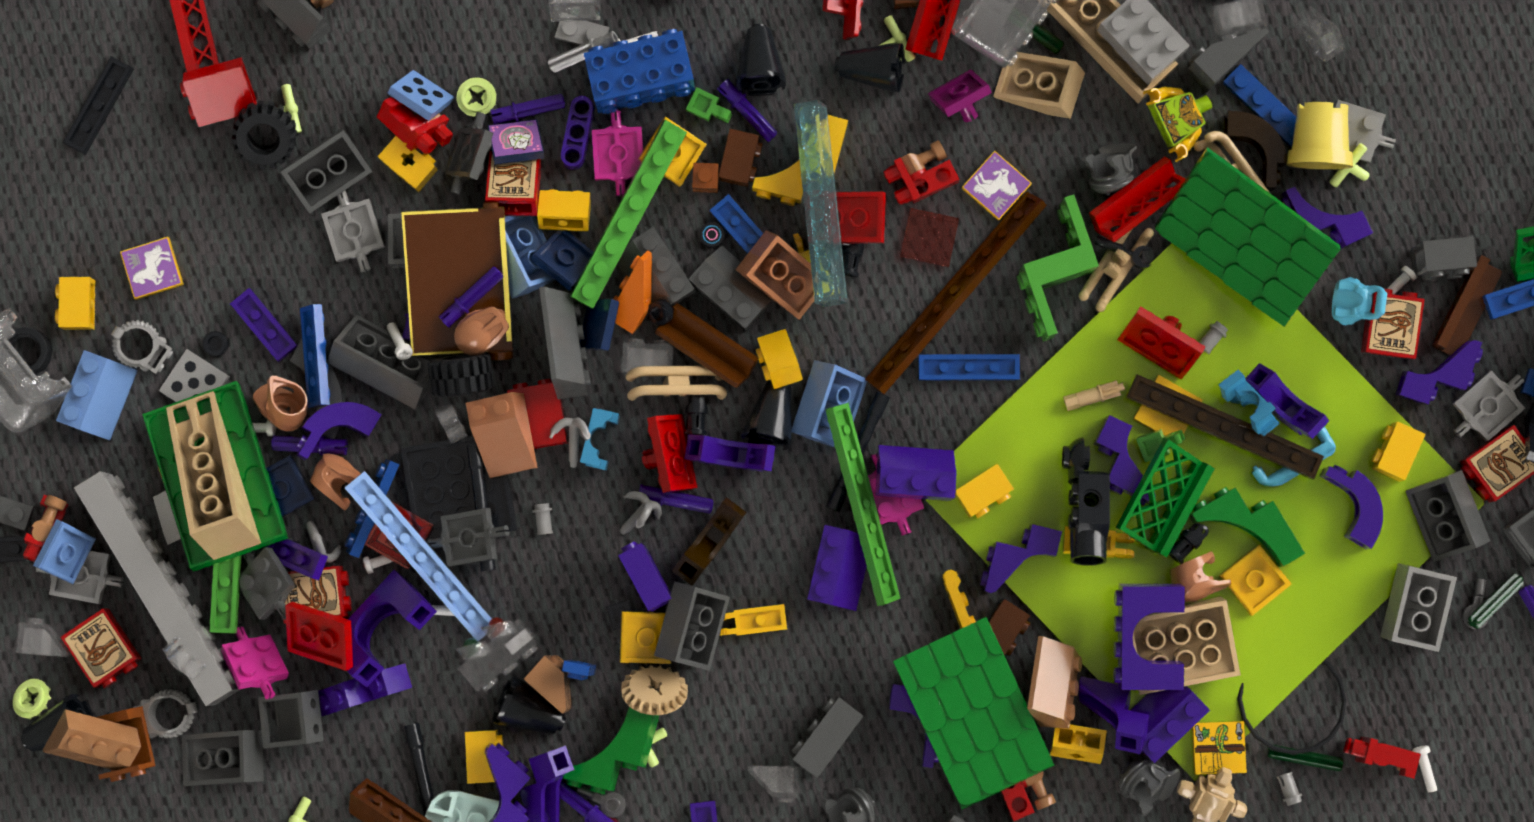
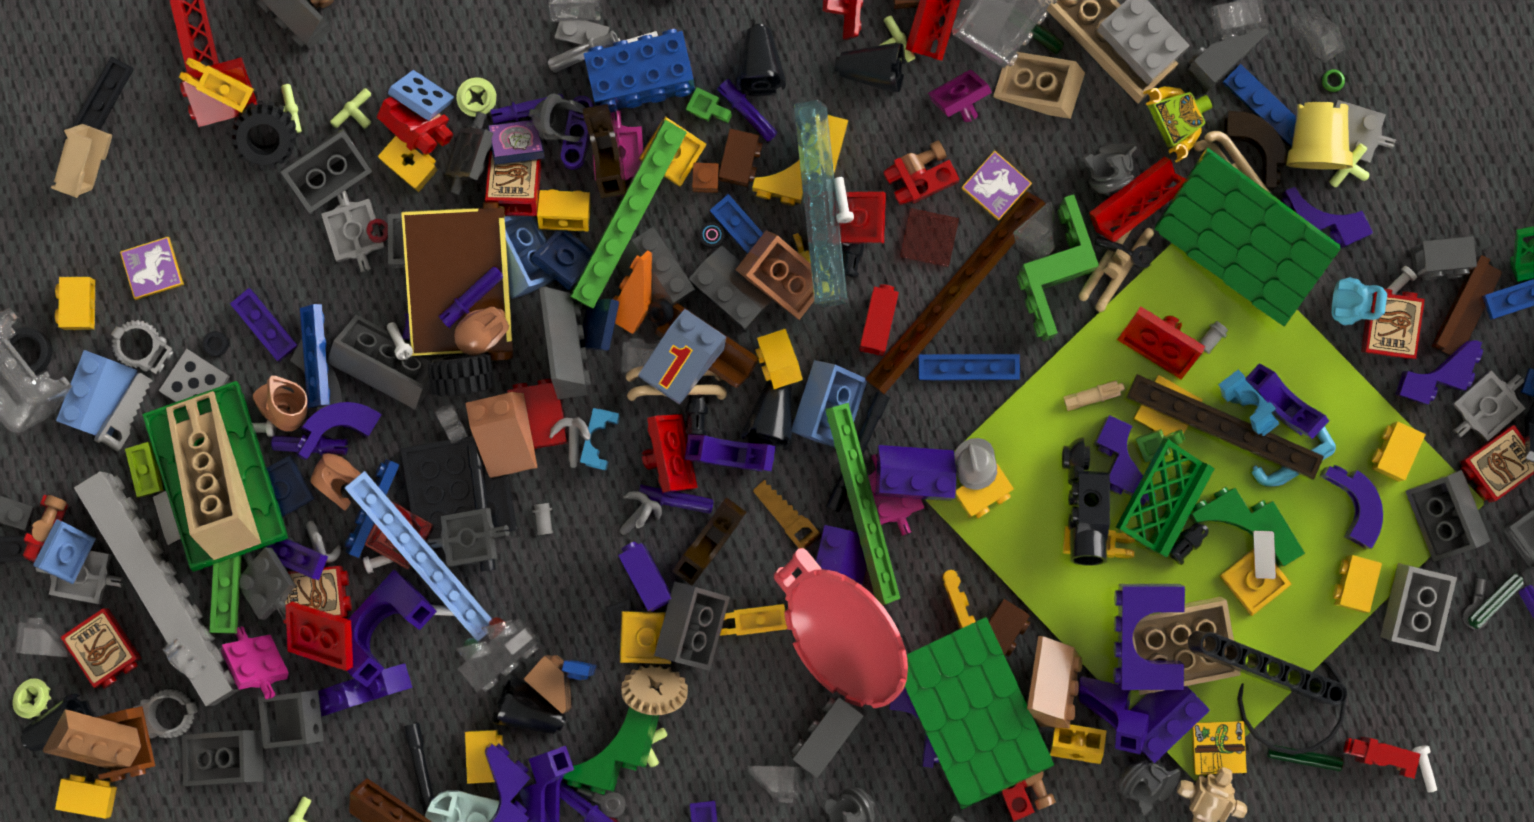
dark purple arch [980,524,1062,593] -> none
nougat helmet [1170,551,1231,602] -> none
light grey pin [1277,772,1303,806] -> none
none -> tan piece [51,124,112,198]
none -> yellow brick [55,774,117,819]
none -> light grey piece [94,373,153,452]
none -> lime plate [125,442,164,498]
none -> yellow hinge [179,58,254,112]
none -> yellowish green piece [330,88,371,129]
none -> dark red bush [366,219,388,243]
none -> dark grey helmet [528,93,586,142]
none -> dark brown arch [583,104,626,198]
none -> sand blue slope [638,309,726,405]
none -> pearl gold piece [754,480,822,550]
none -> coral dish [774,548,908,708]
none -> white piece [834,177,854,223]
none -> red brick [859,284,899,356]
none -> light grey piece [954,438,997,490]
none -> clear slope [1013,202,1057,260]
none -> black beam [1188,631,1347,706]
none -> white sticker [1254,531,1276,579]
none -> bright green piece [1322,69,1345,92]
none -> yellow brick [1333,555,1382,613]

